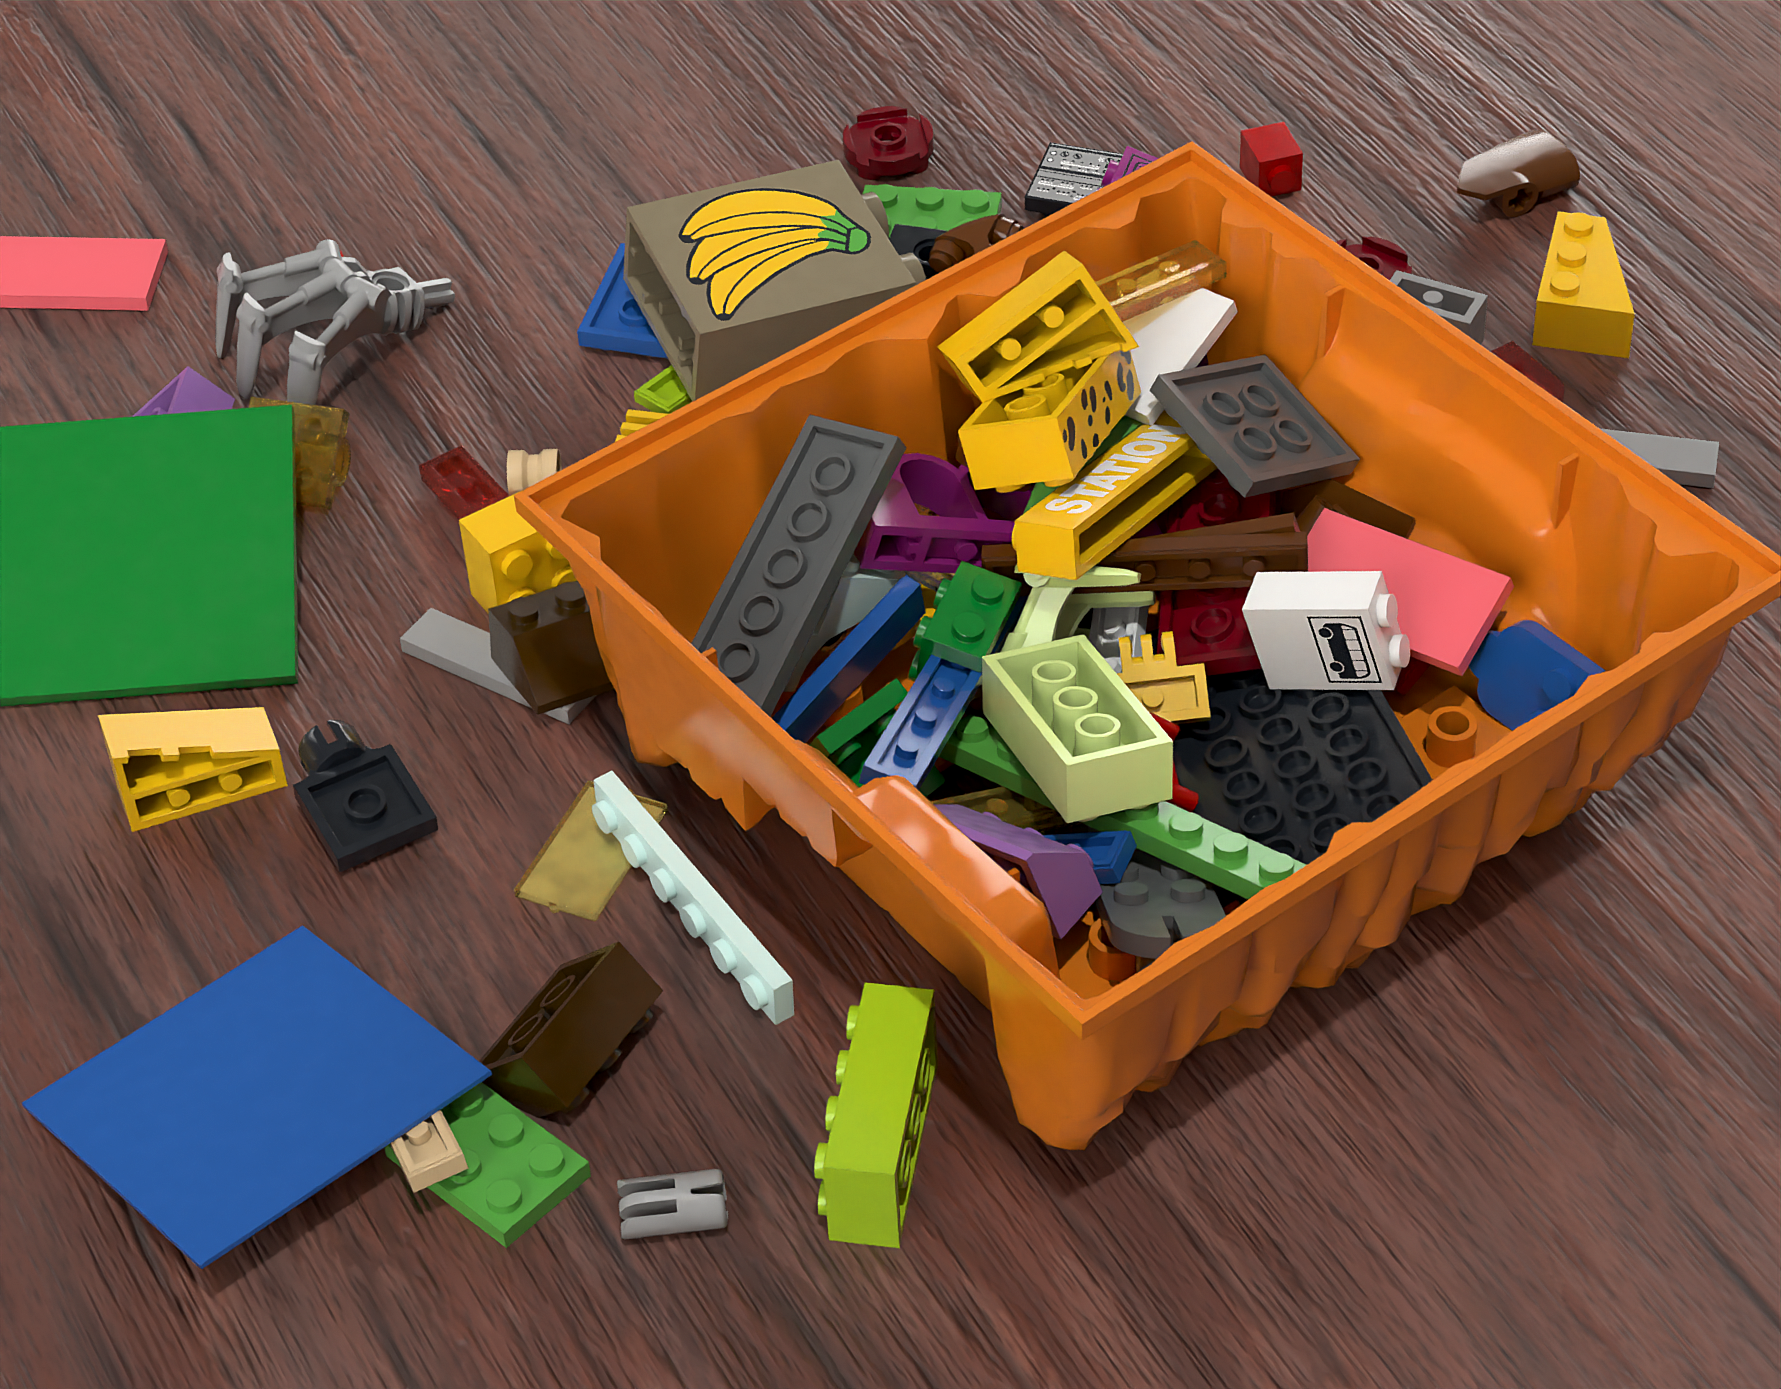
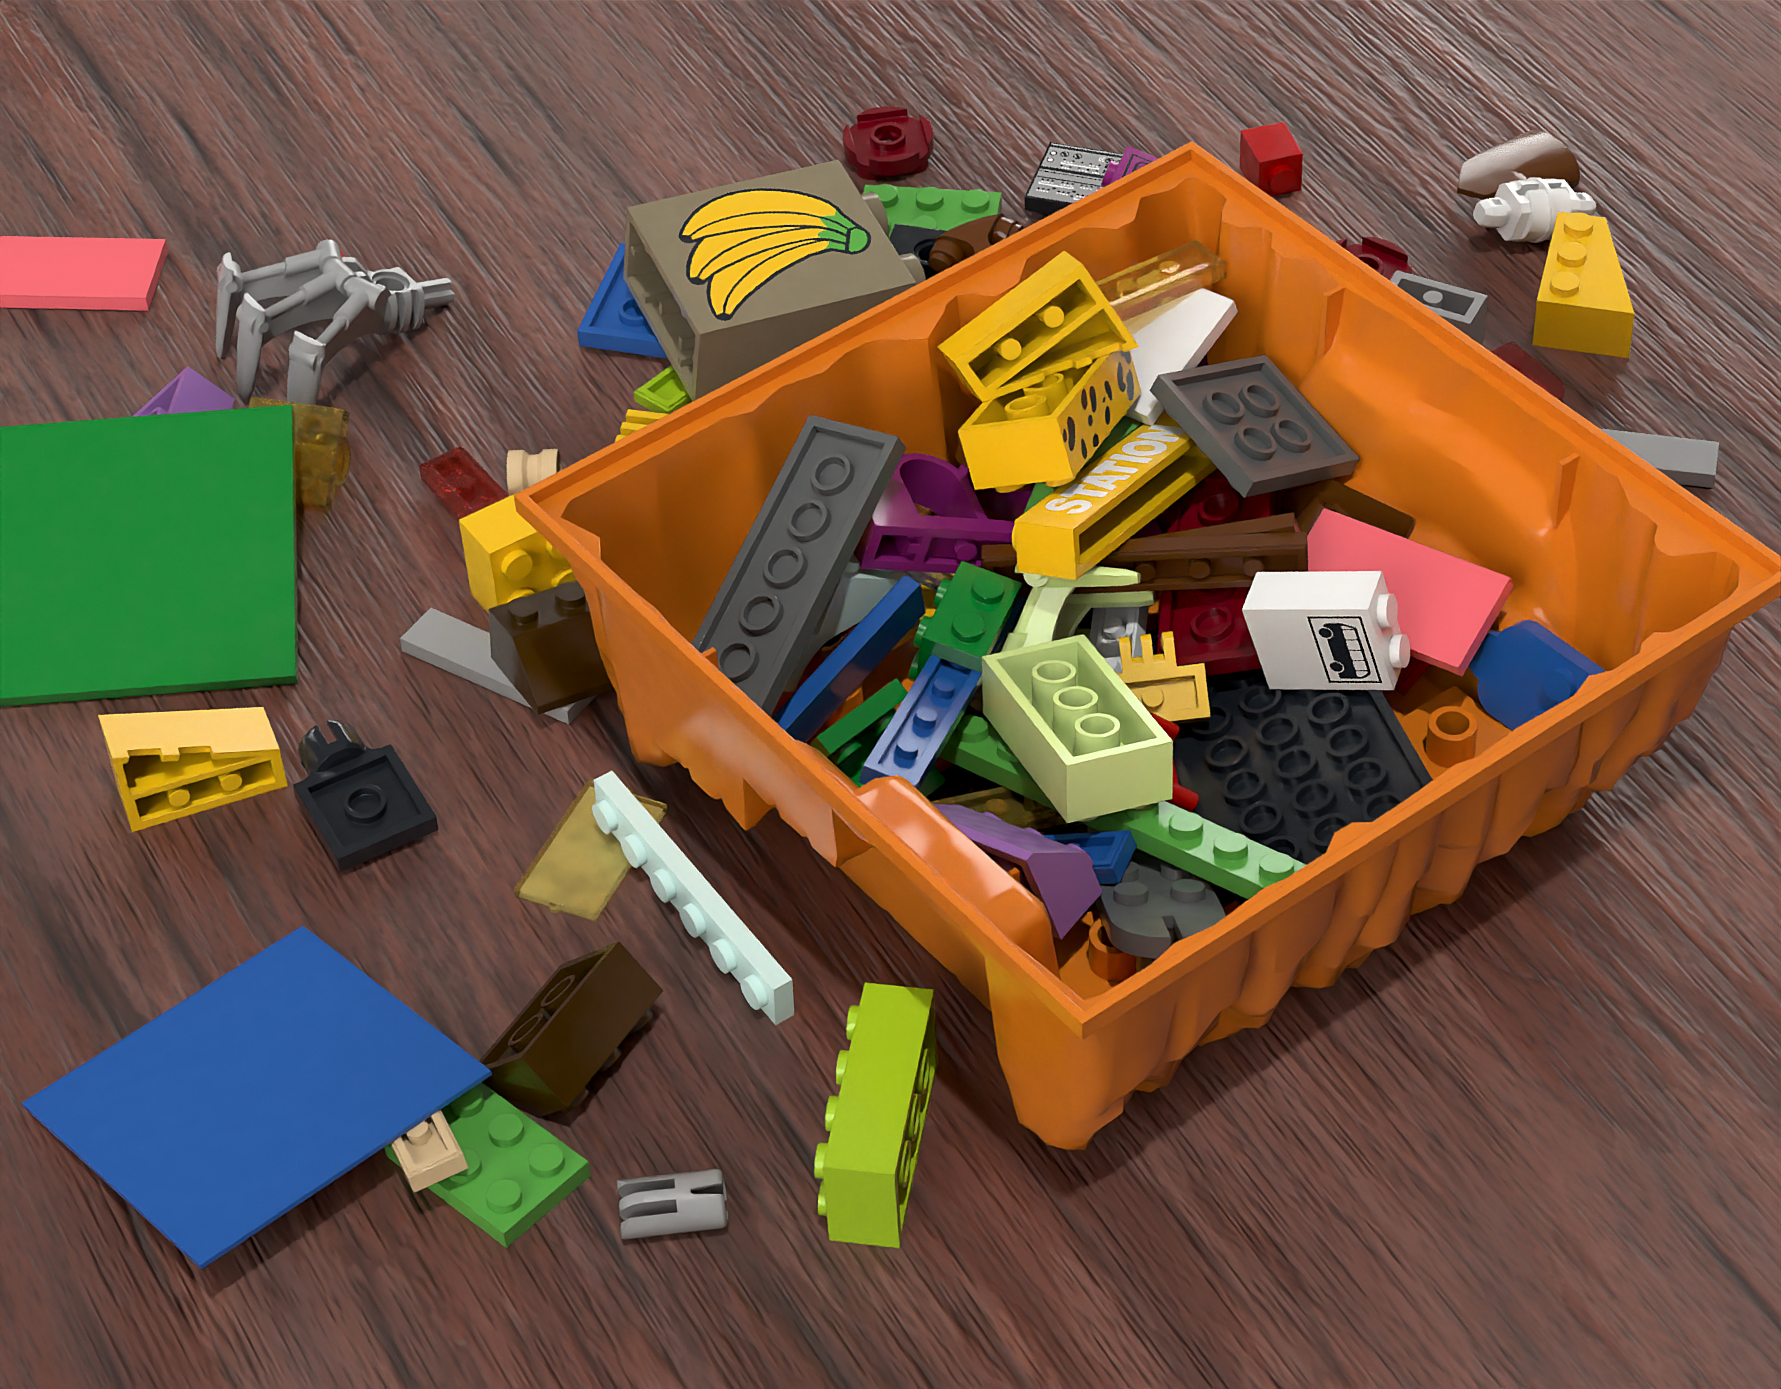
none -> white piece [1473,177,1596,243]

